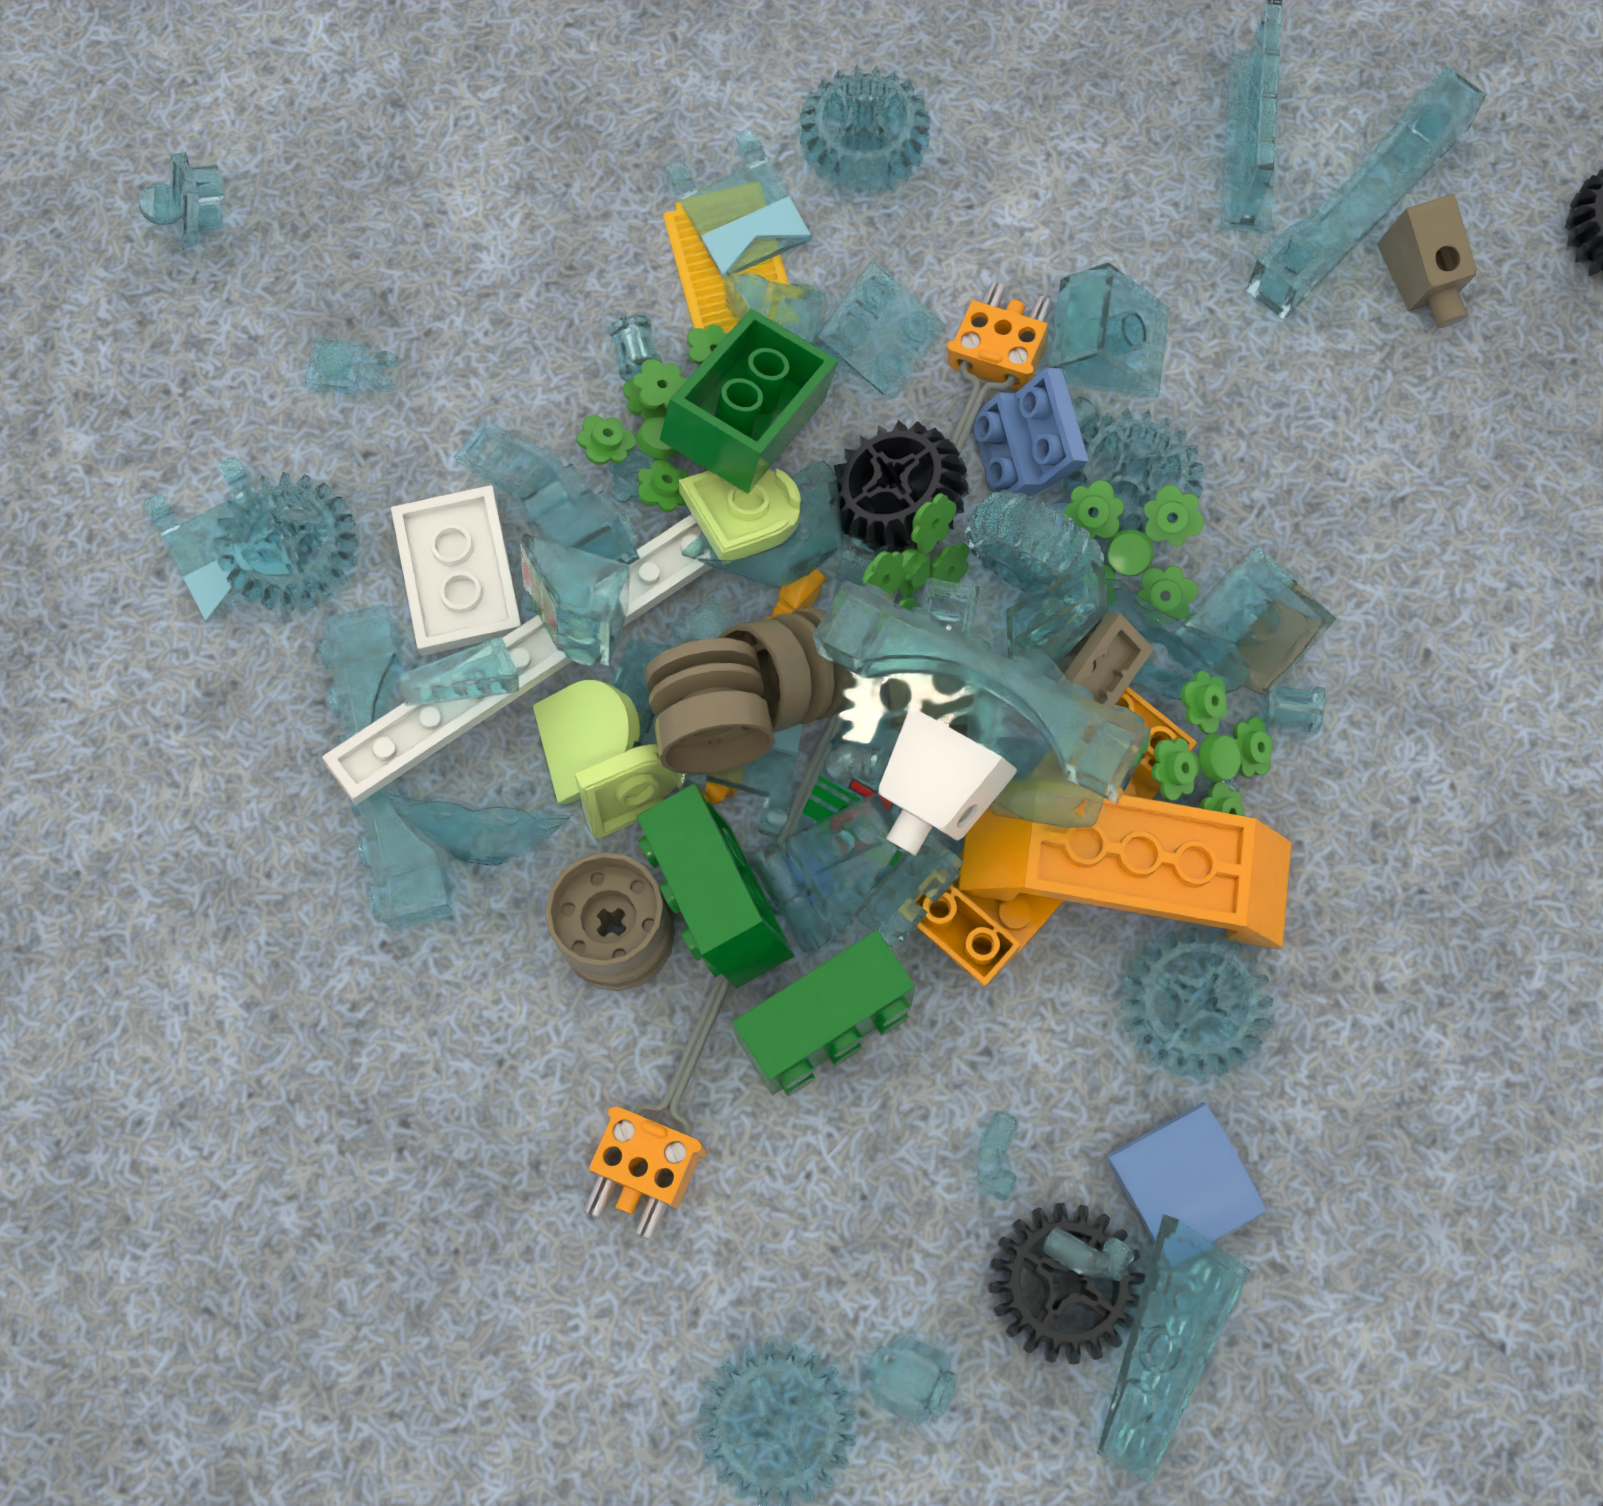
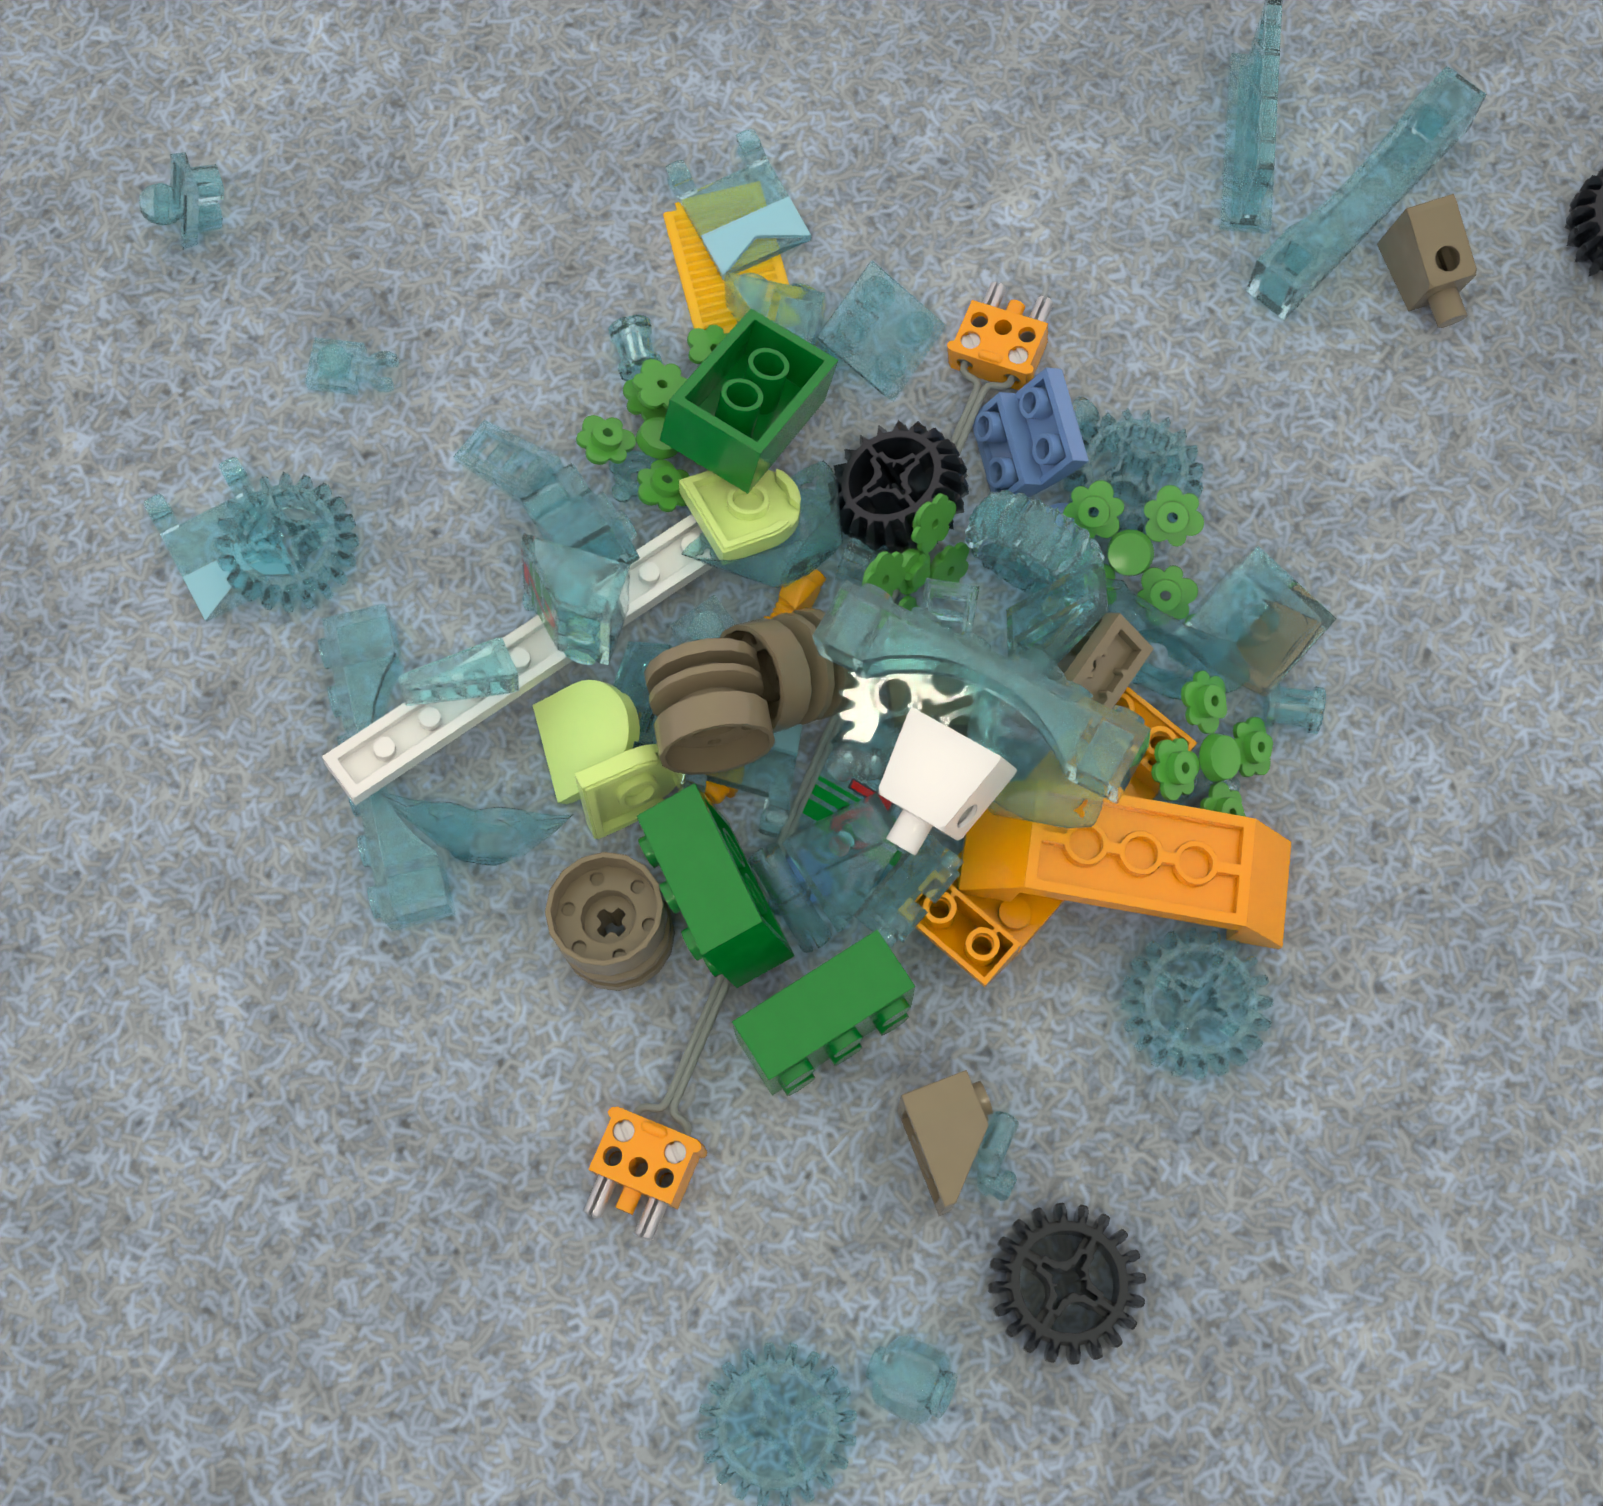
white plate [391,485,522,656] -> none
clear light blue gear [799,65,930,196] -> none
clear light blue arm [1043,1227,1135,1281] -> none
clear light blue slope [1048,262,1170,398] -> none
clear light blue wing [1097,1214,1250,1484] -> none
medium blue slope [1105,1102,1267,1267] -> none
none -> dark tan slope [897,1070,993,1216]

